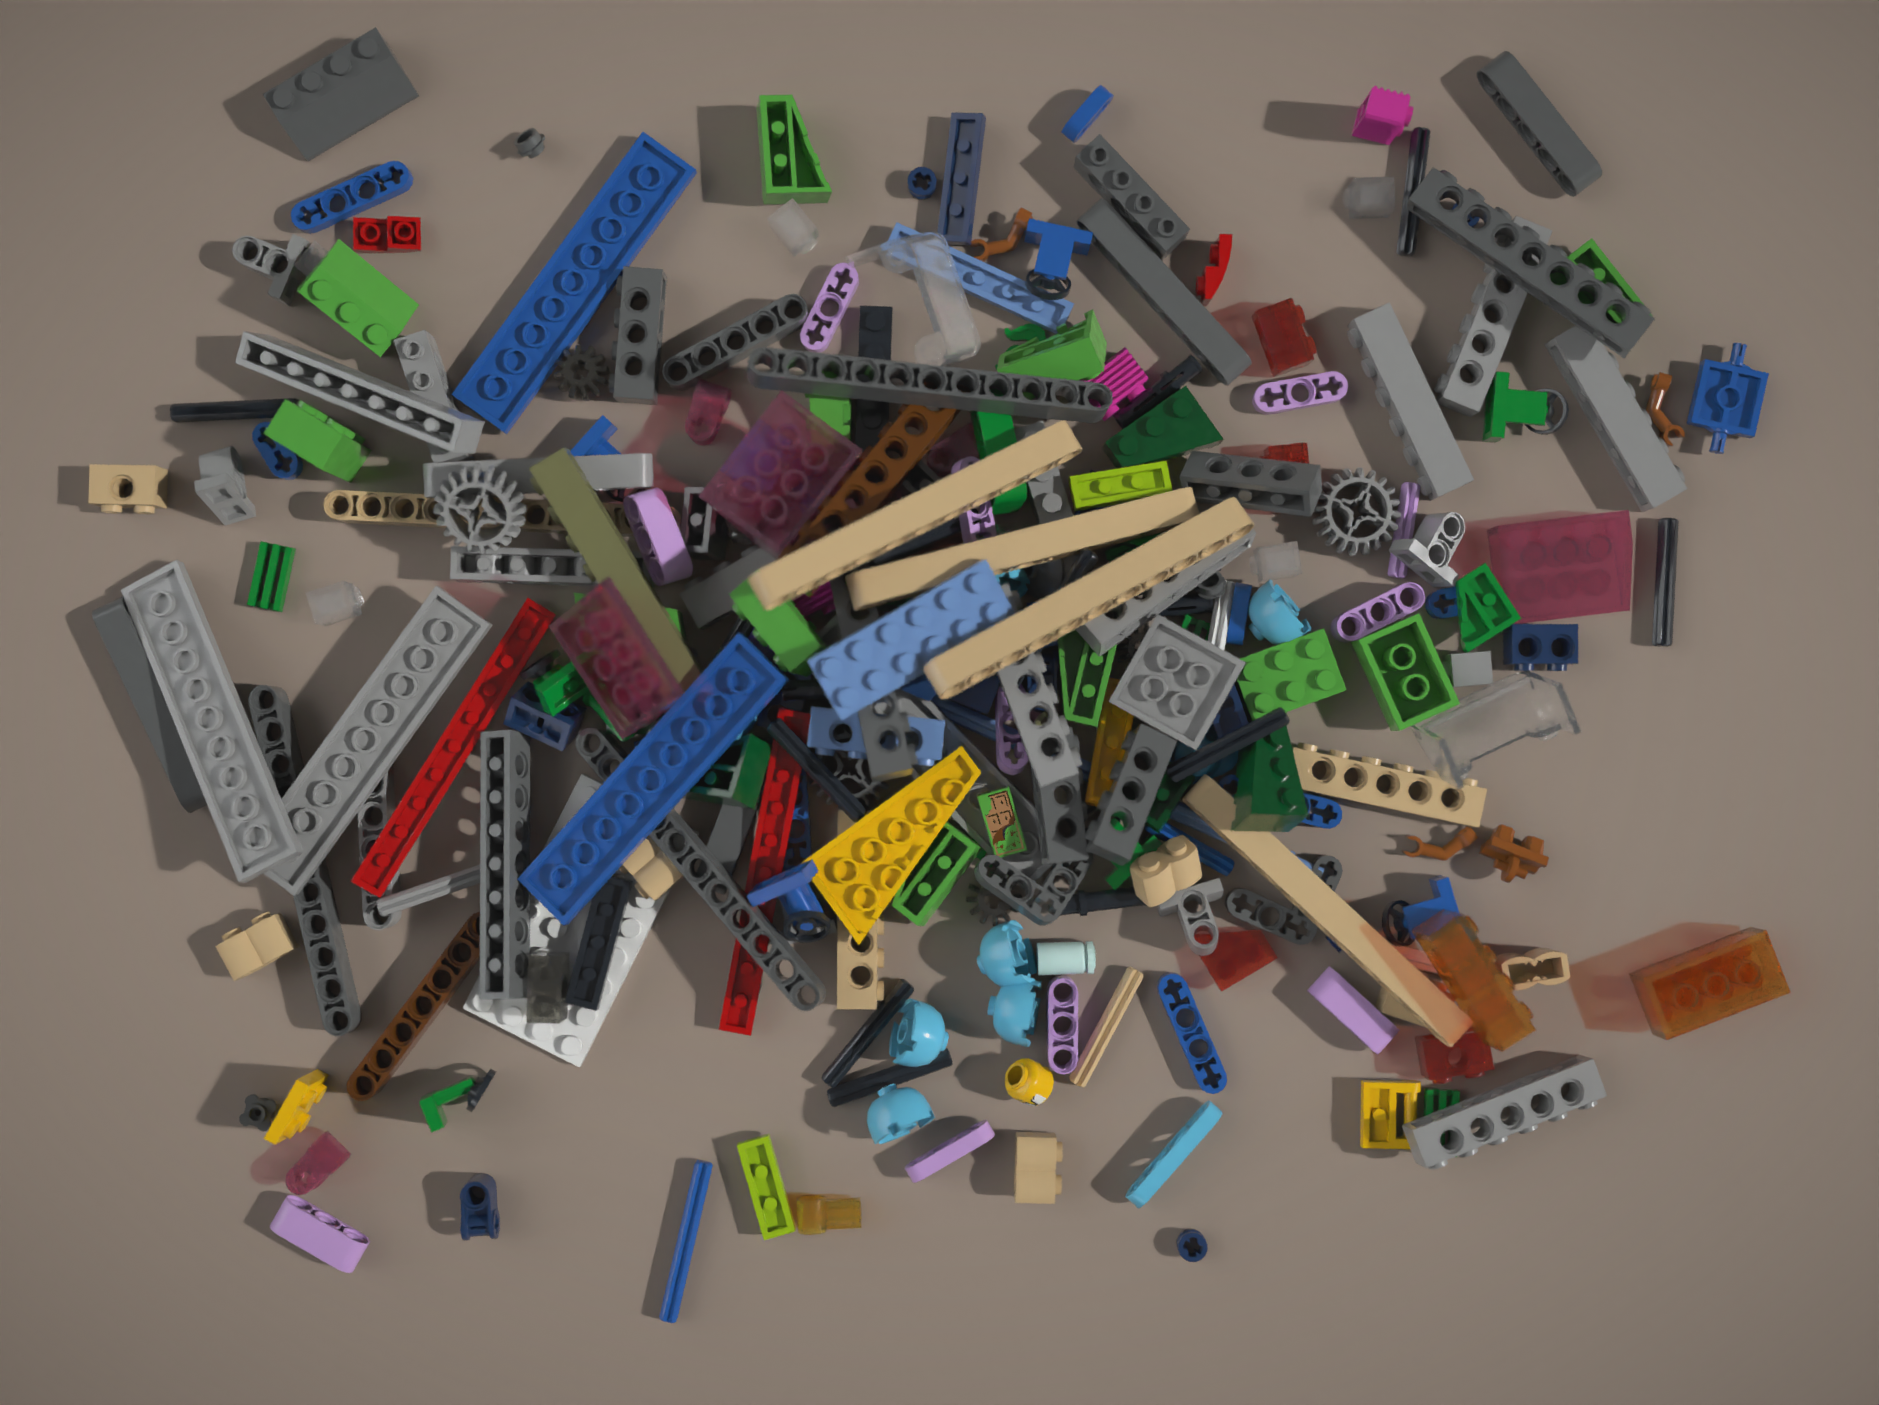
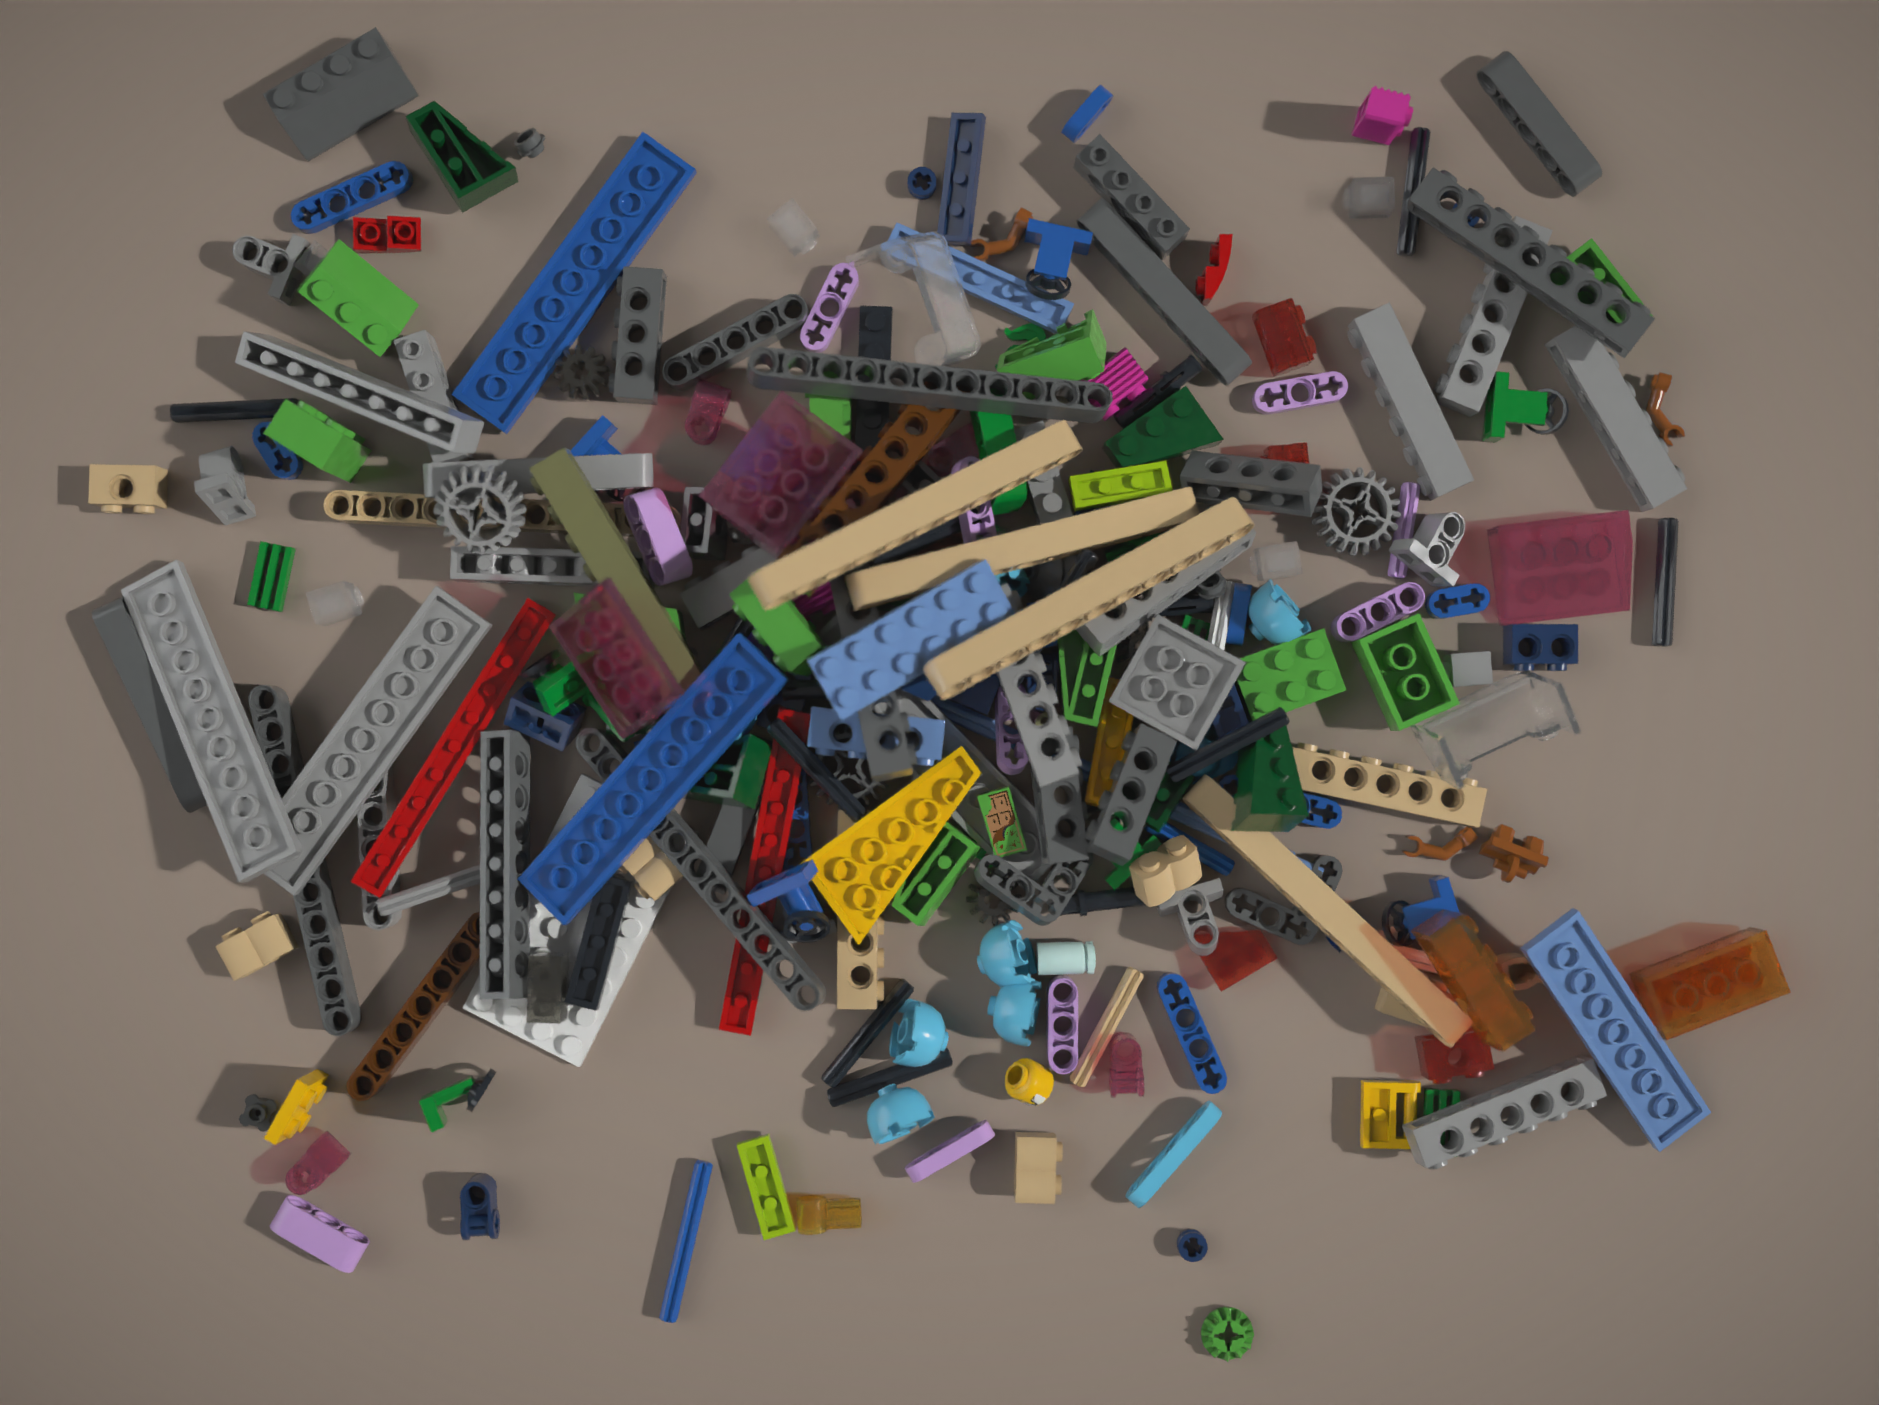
bright green wedge [756,95,832,205] -> none
lavender beam [1307,966,1400,1055] -> none
green wing [1455,563,1521,653] -> none
blue plate [1686,343,1769,454] -> none
none -> dark green wedge [405,101,518,213]
none -> clear pink piece [1109,1032,1144,1098]
none -> bright green gear [1201,1307,1254,1362]
none -> medium blue plate [1520,908,1711,1152]

